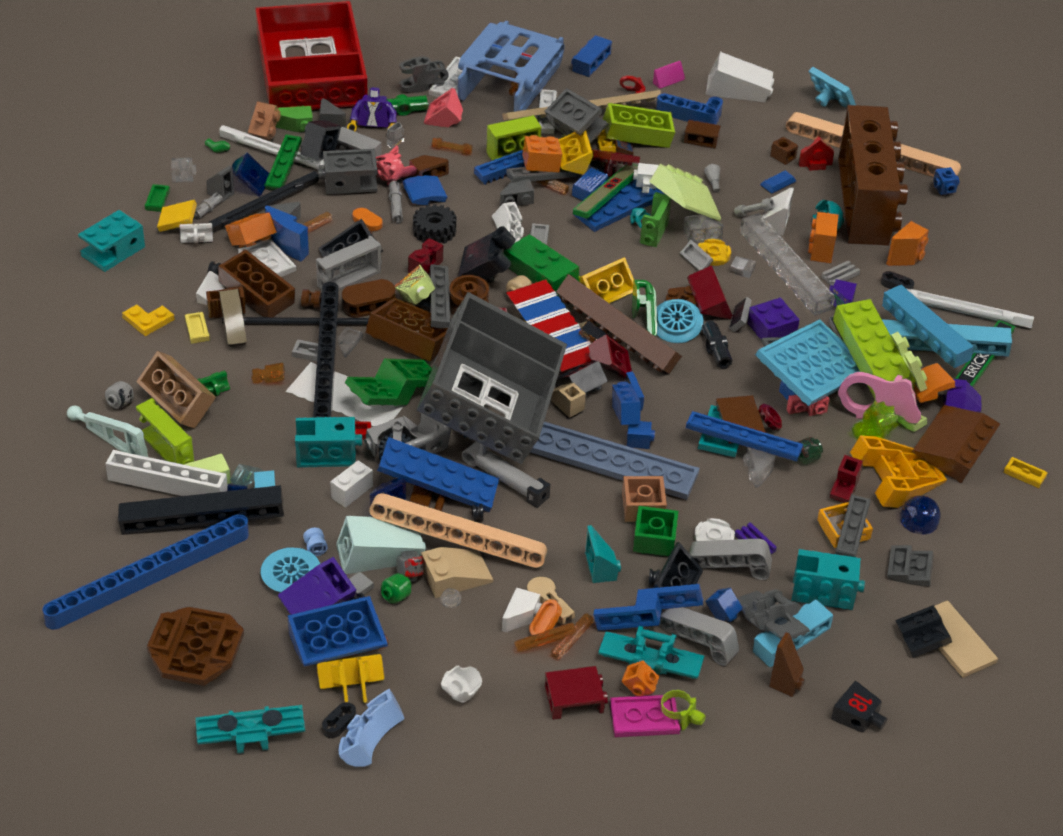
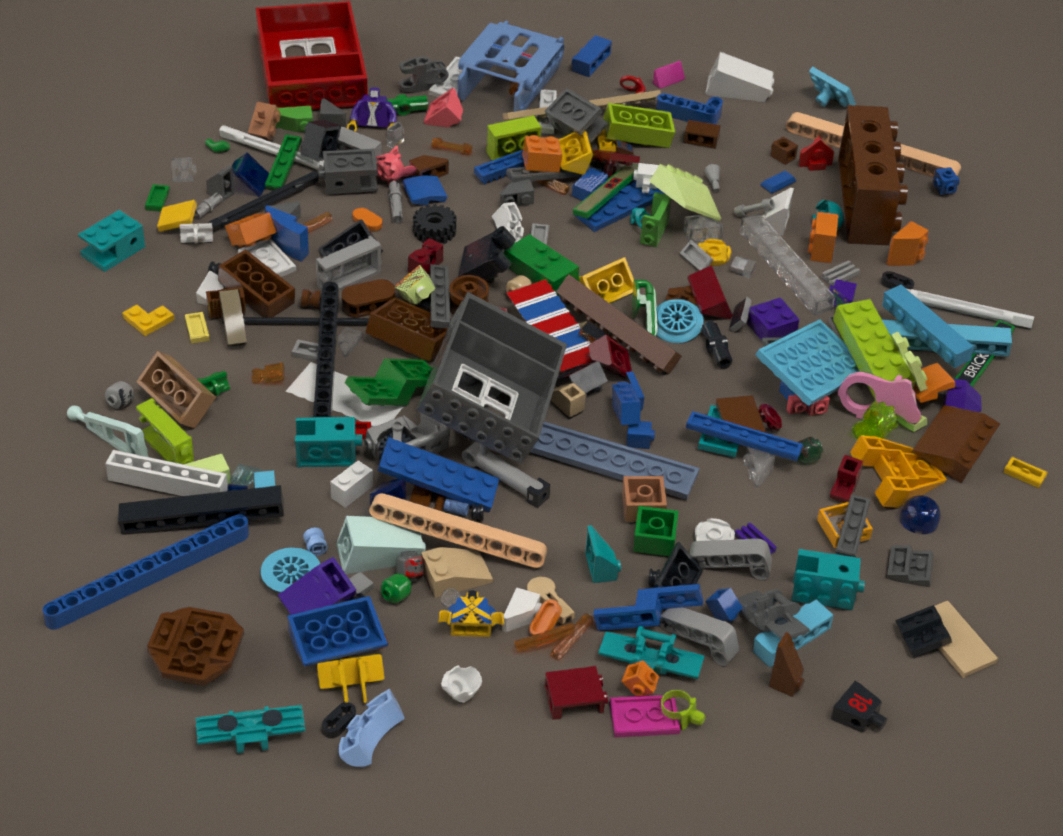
none -> torso [438,590,504,637]
none -> medium blue piece [444,499,469,516]

